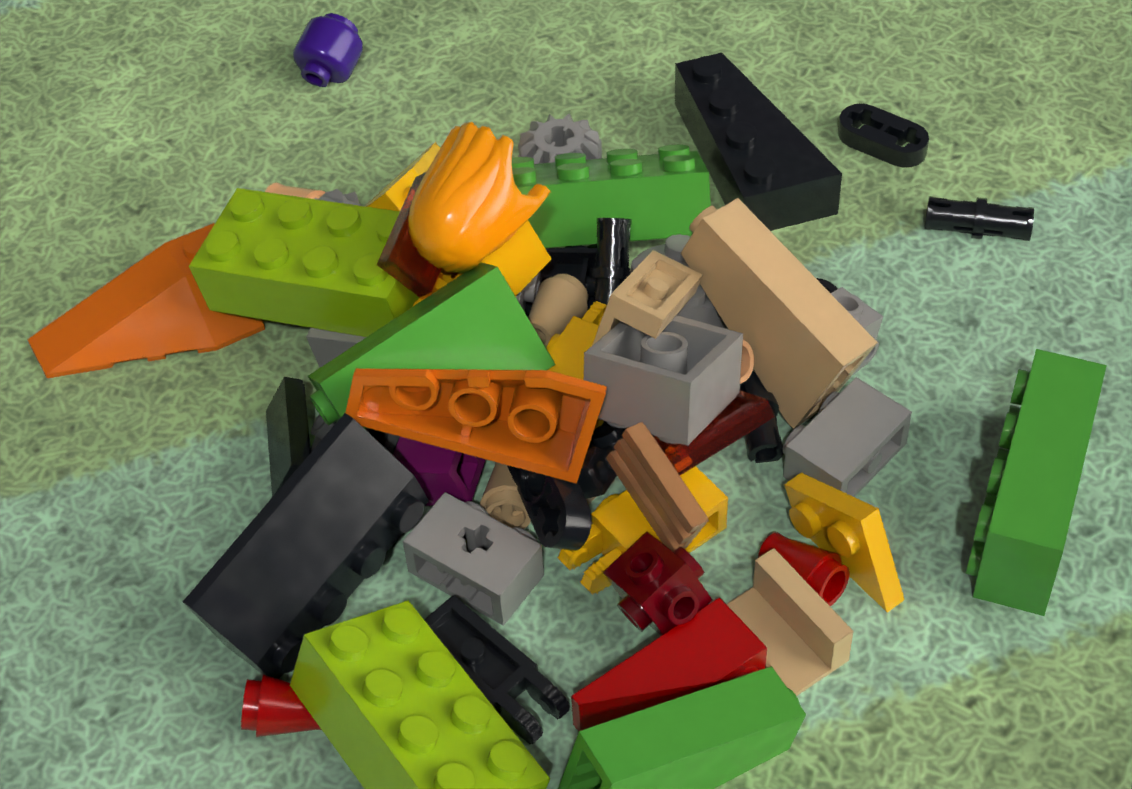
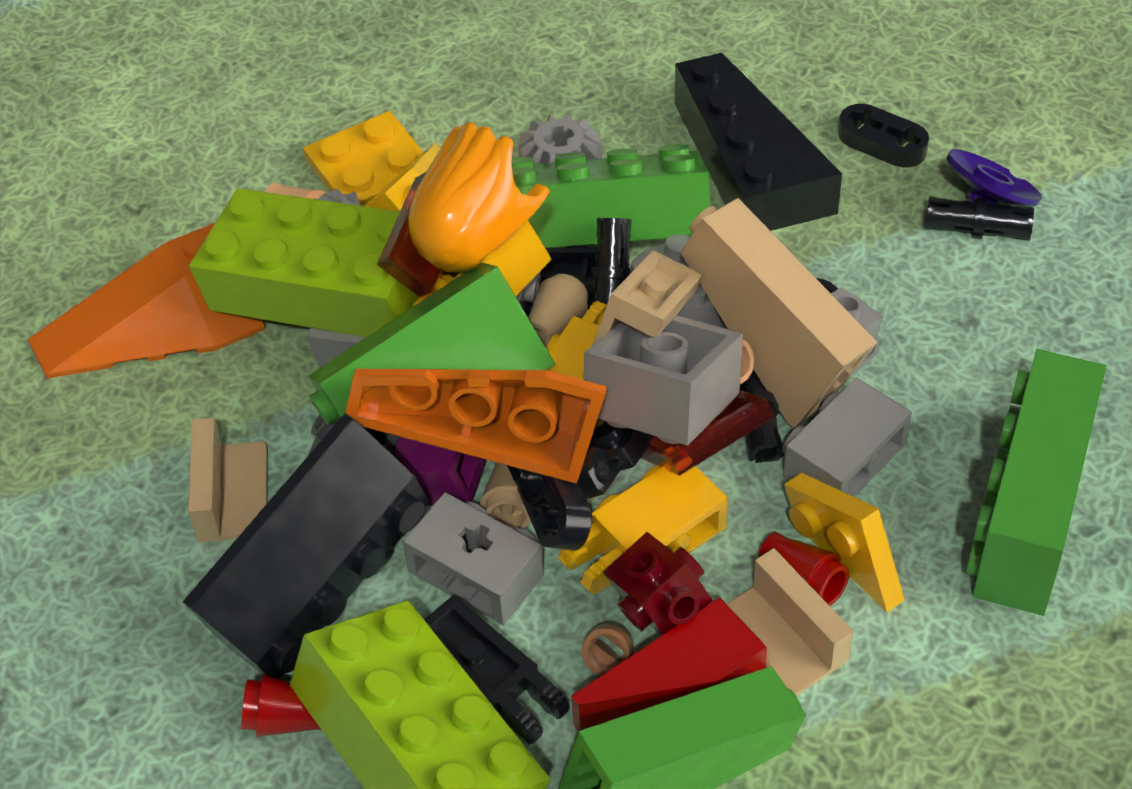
black tile [266,377,311,497] -> none
dark purple head [293,13,363,87] -> none
medium nougat tile [606,422,709,552] -> none
none -> tan panel [188,418,268,542]
none -> yellow plate [303,110,423,205]
none -> medium nougat hinge [582,624,634,676]
none -> dark purple dish [946,149,1042,206]

